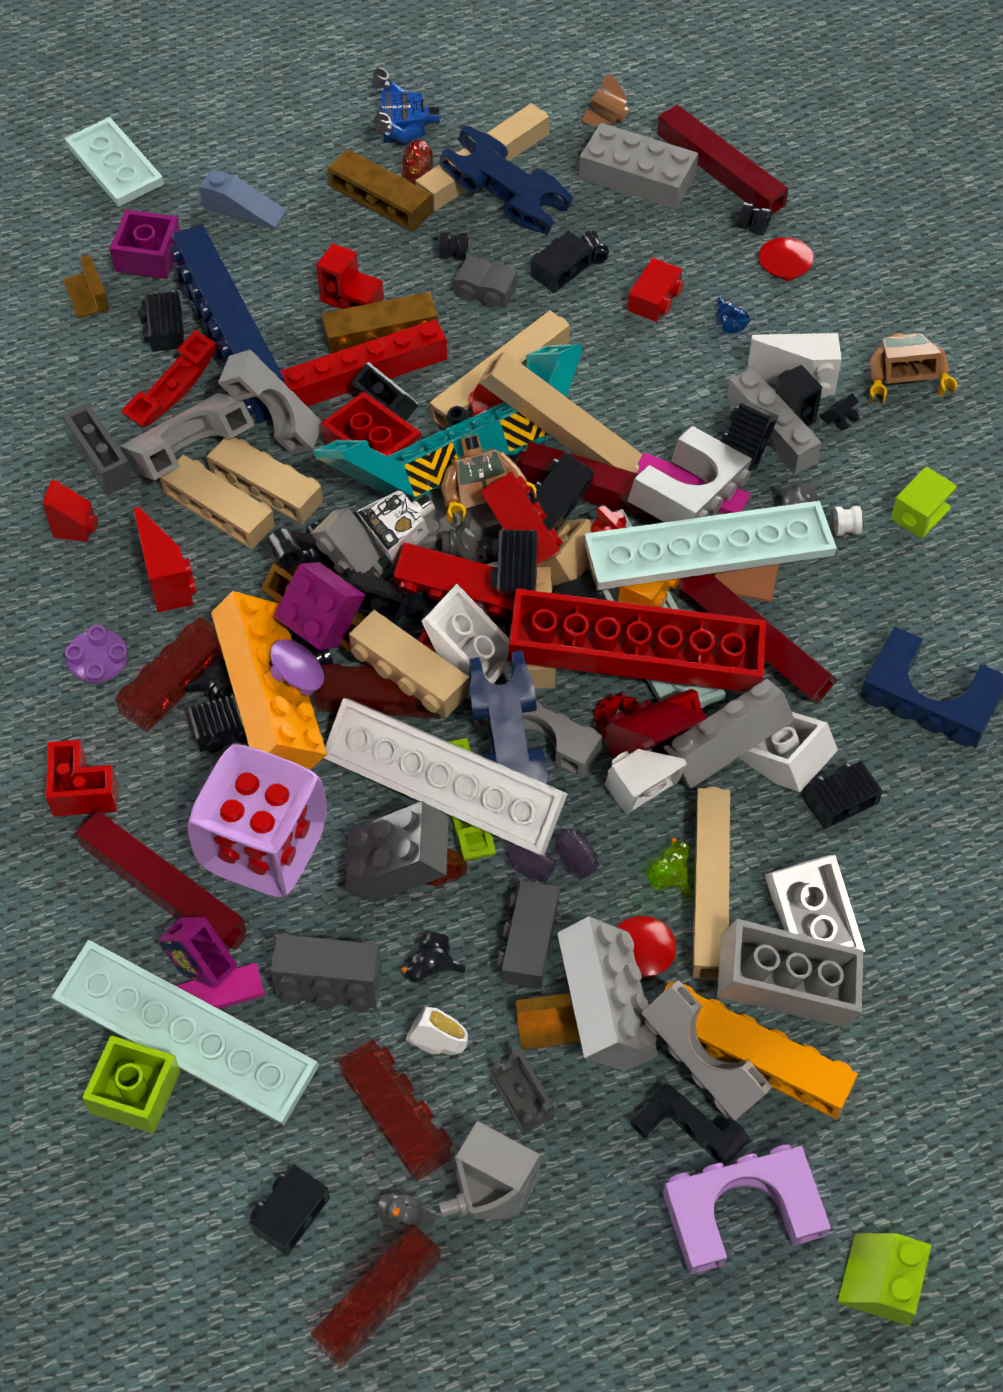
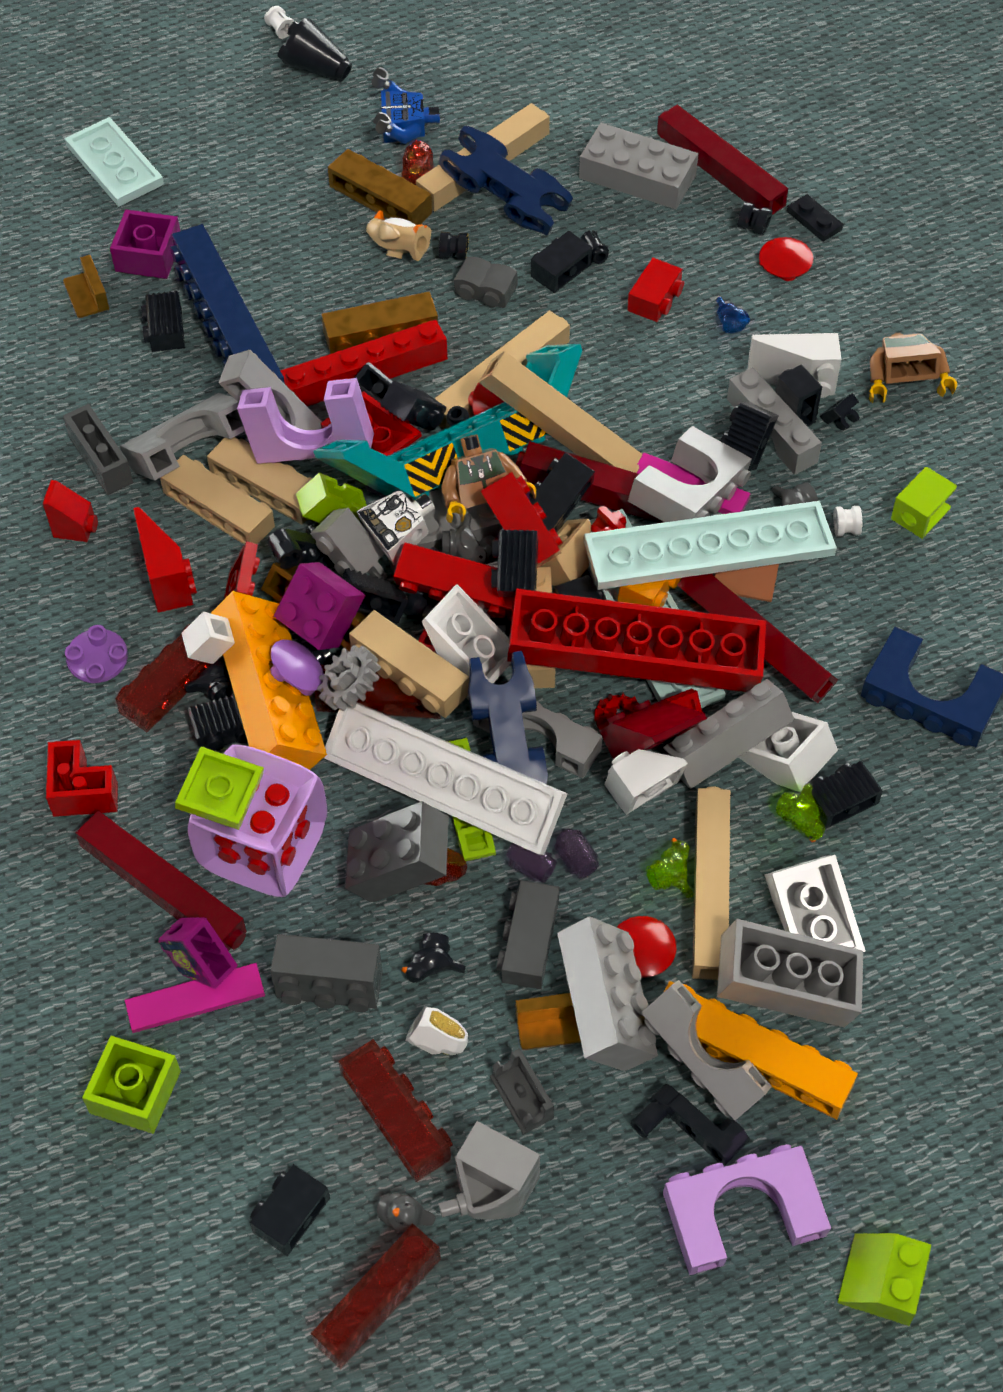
light aqua plate [52,940,319,1126] -> none
red slope [121,329,217,428] -> none
sand blue slope [200,169,287,229] -> none
red brick [316,243,384,310] -> none
medium nougat brick [581,73,630,125] -> none
none -> lime plate [175,747,264,830]
none -> white brick [181,611,235,664]
none -> red plate [223,541,260,600]
none -> lavender arch [237,378,374,464]
none -> white bush [264,6,294,39]
none -> black cone [277,18,352,81]
none -> lime brick [296,473,367,523]
none -> light grey gear [317,645,381,711]
none -> tan animal [366,210,431,261]
none -> black brick [381,381,446,431]
none -> clear neon green animal [776,784,825,842]
none -> black plate [787,194,844,242]

